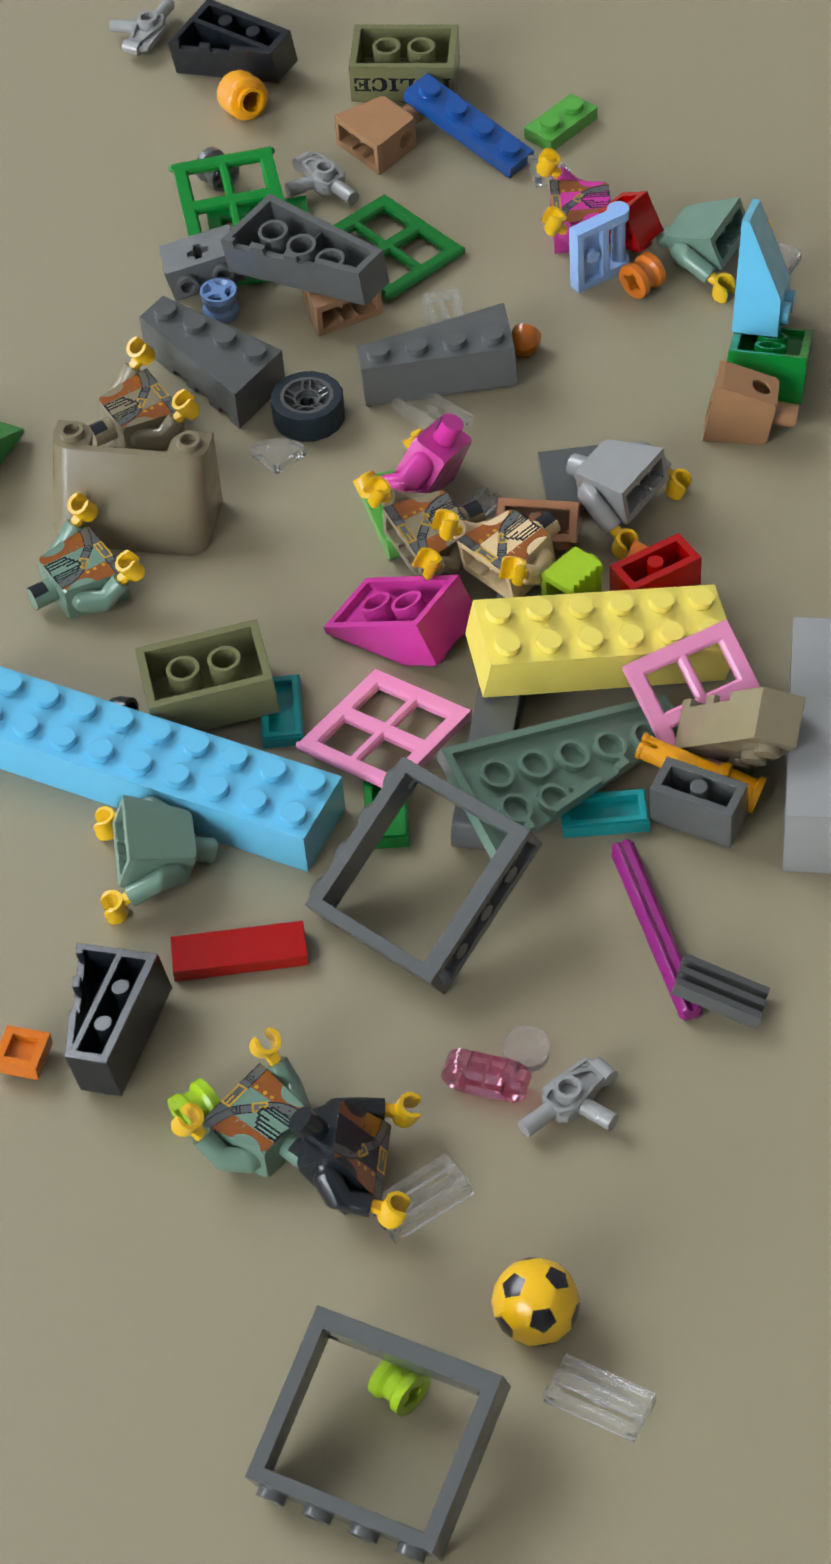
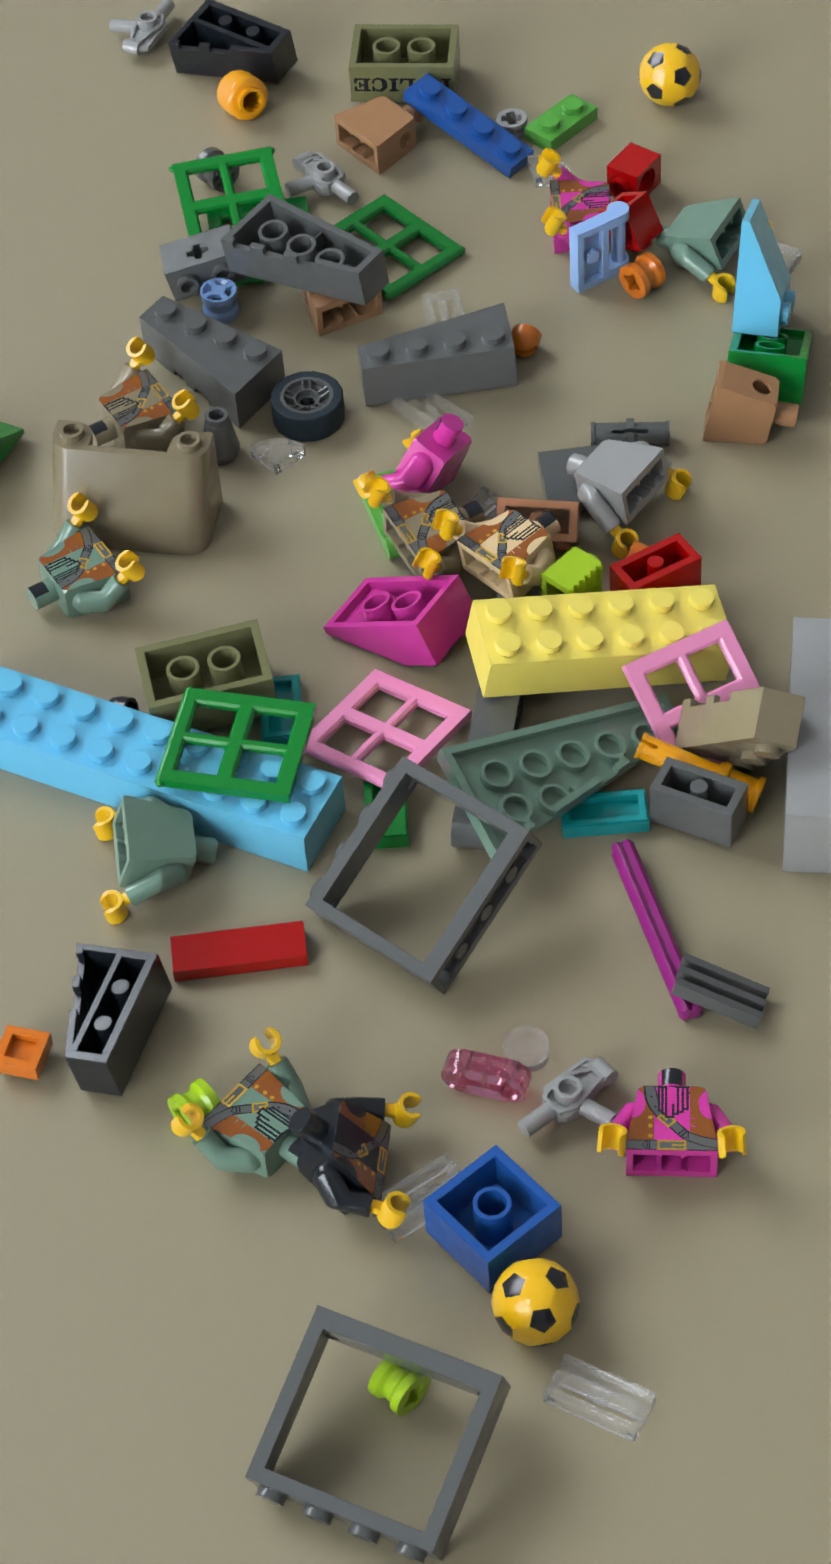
none -> green window [154,687,317,803]
none -> dark grey cone [204,406,240,465]
none -> blue brick [423,1145,562,1293]
none -> light grey bush [496,108,528,139]
none -> dark grey pin [591,418,670,446]
none -> torso [597,1068,748,1177]
none -> red brick [607,142,661,198]
none -> yellow piece [638,43,702,107]

